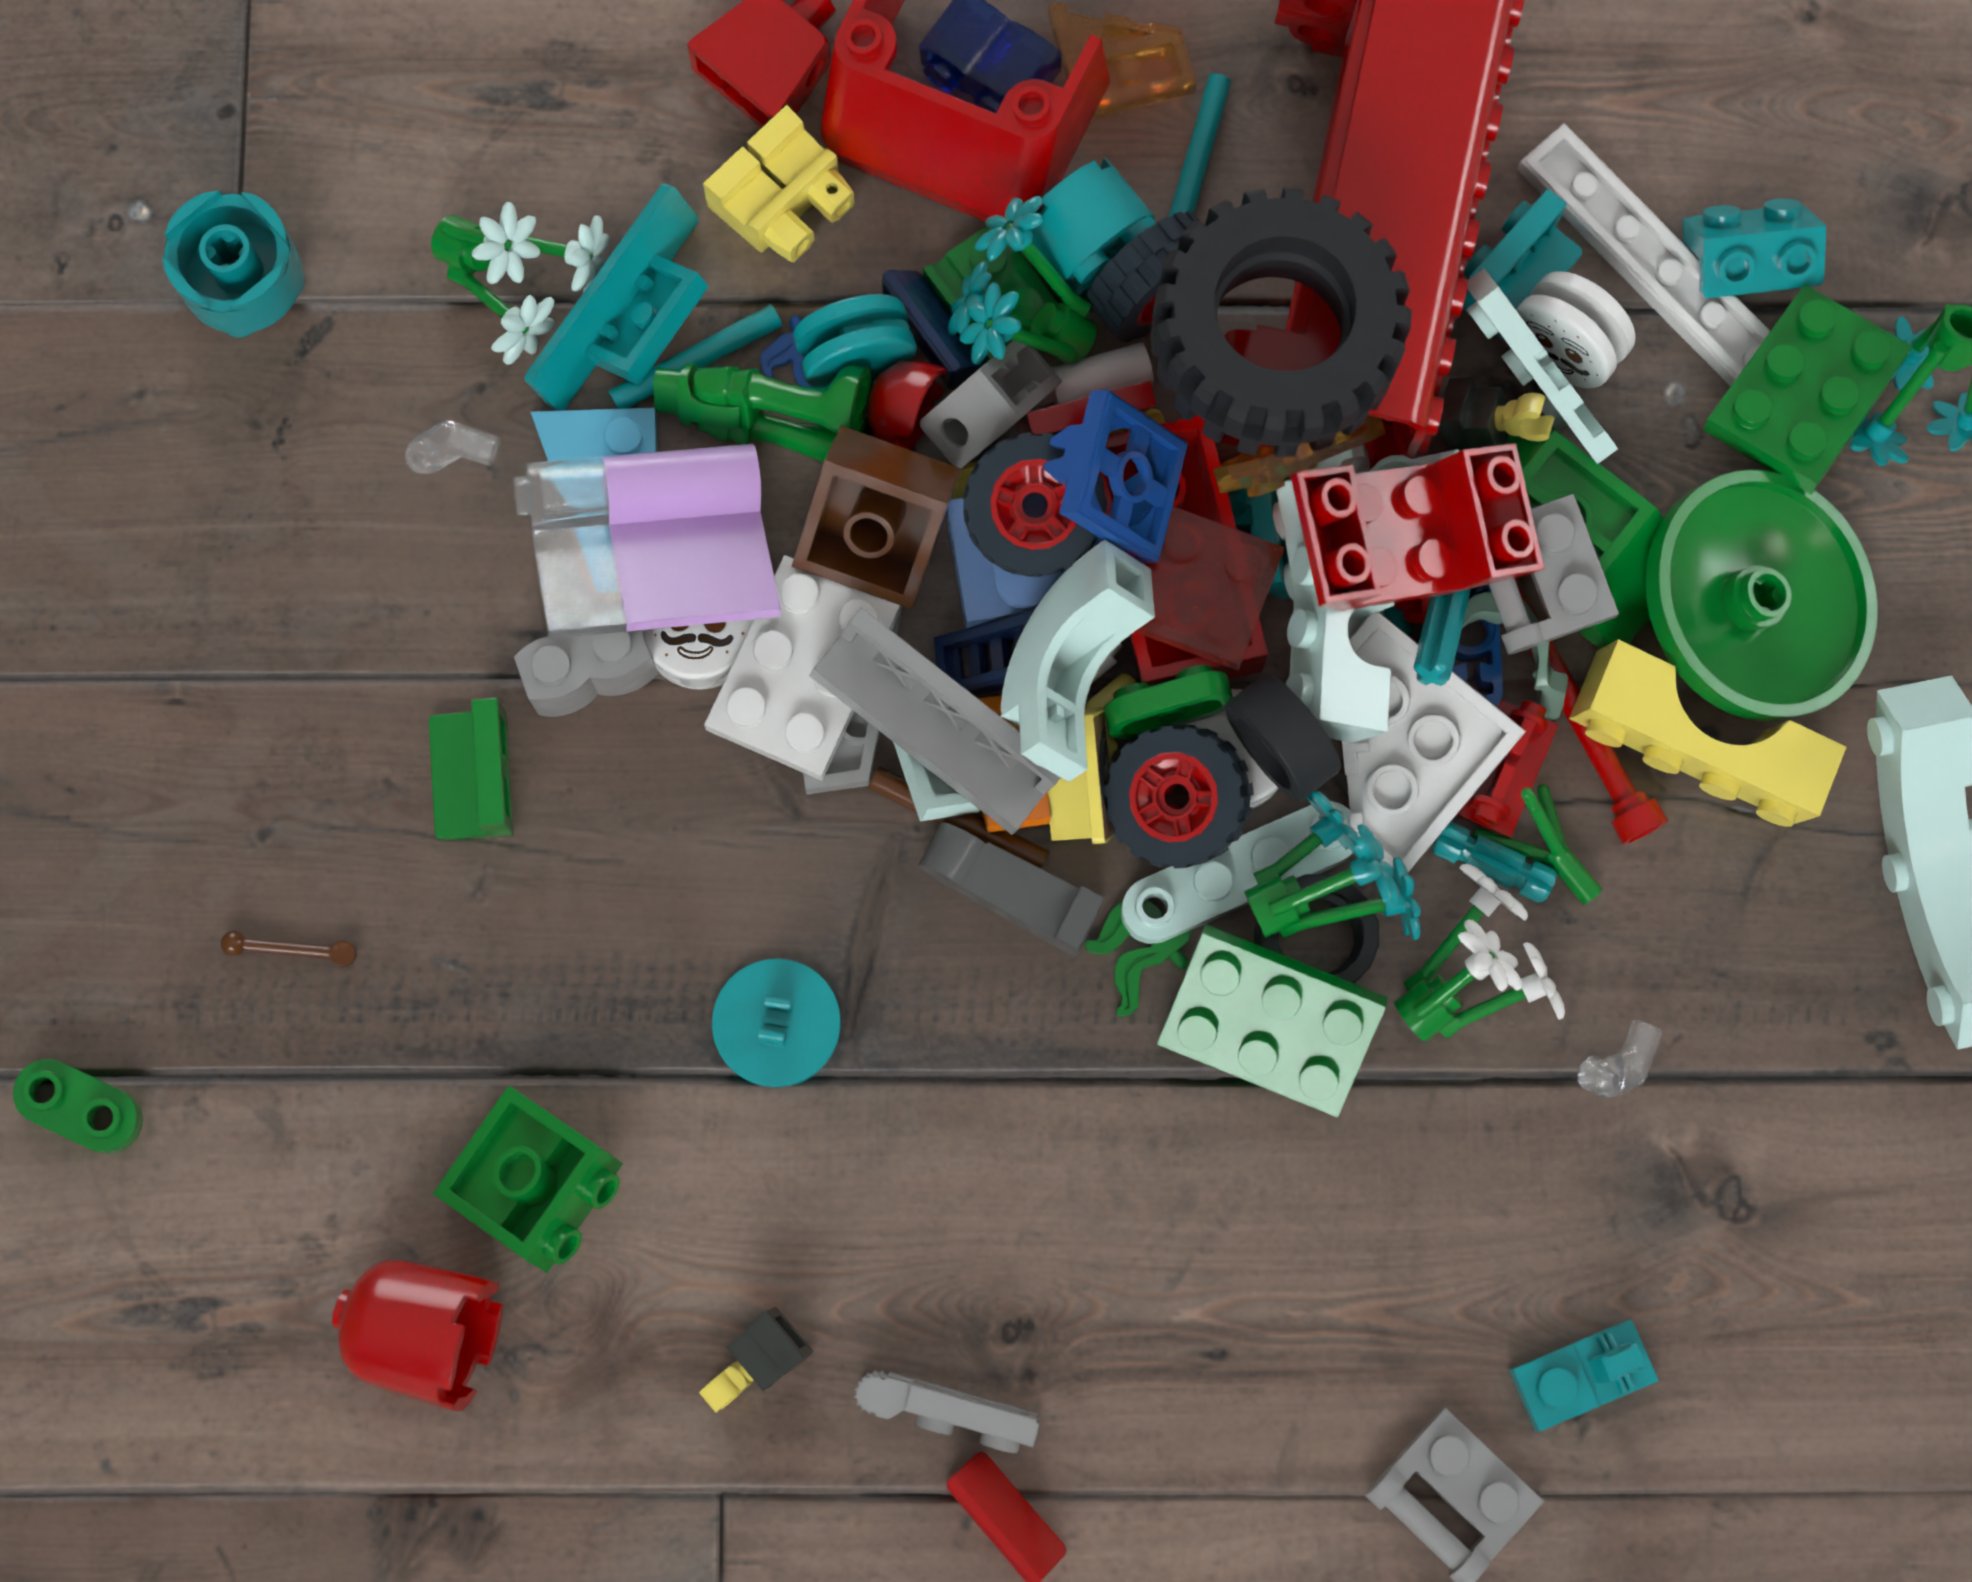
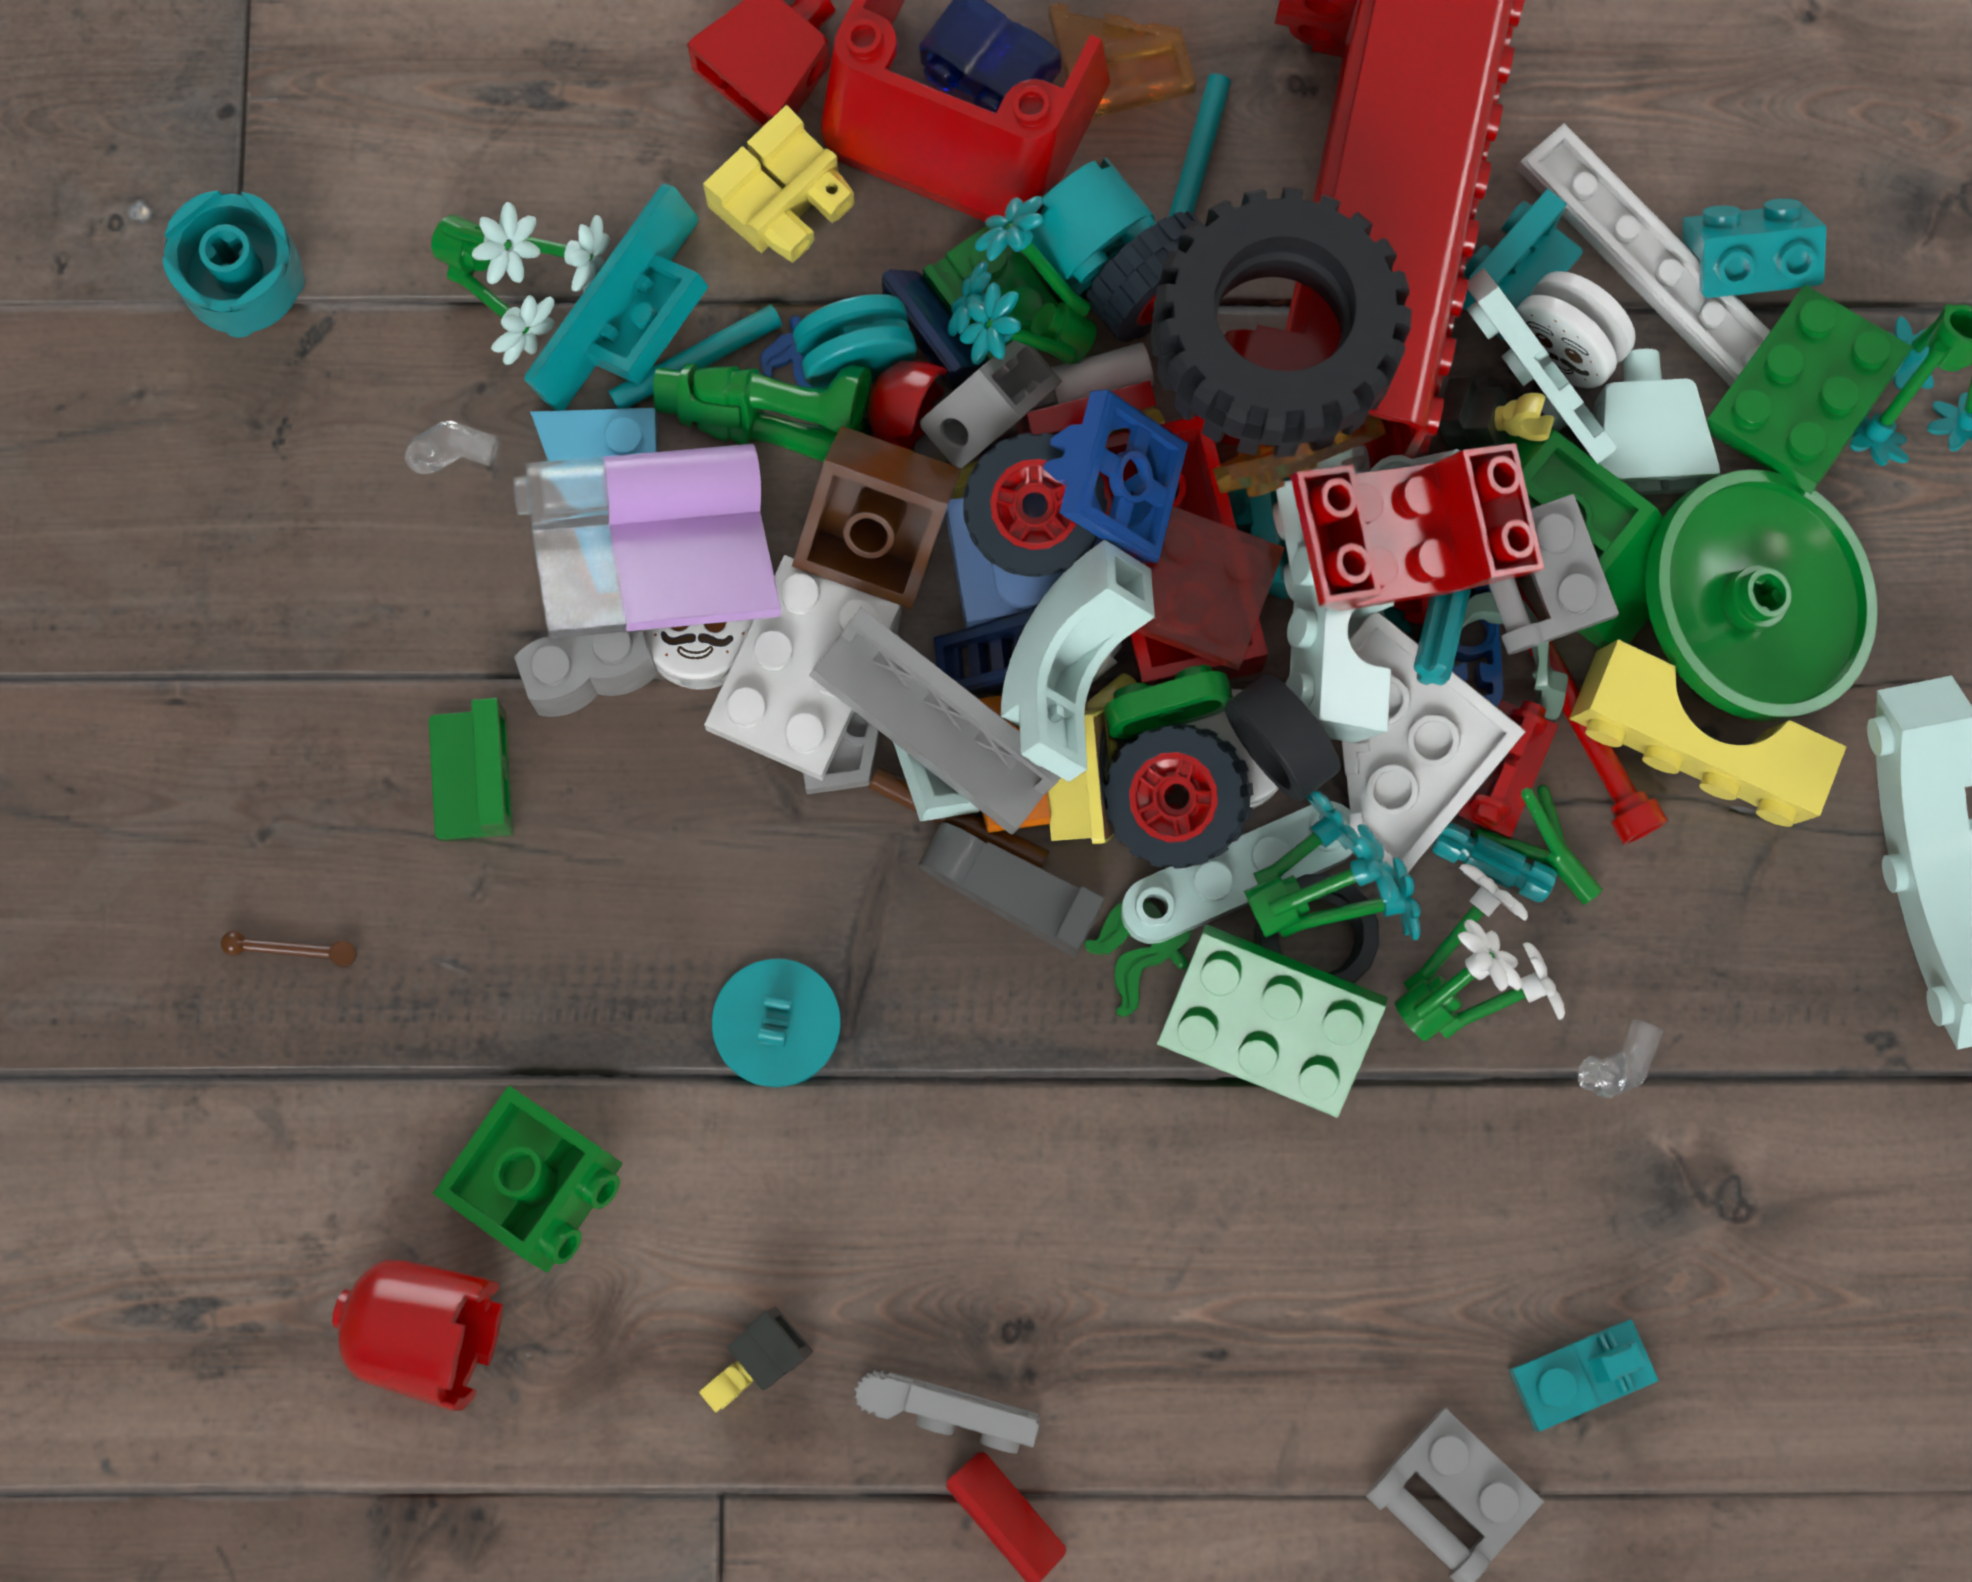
green plate [13,1059,143,1154] -> none
none -> light aqua torso [1590,349,1720,495]

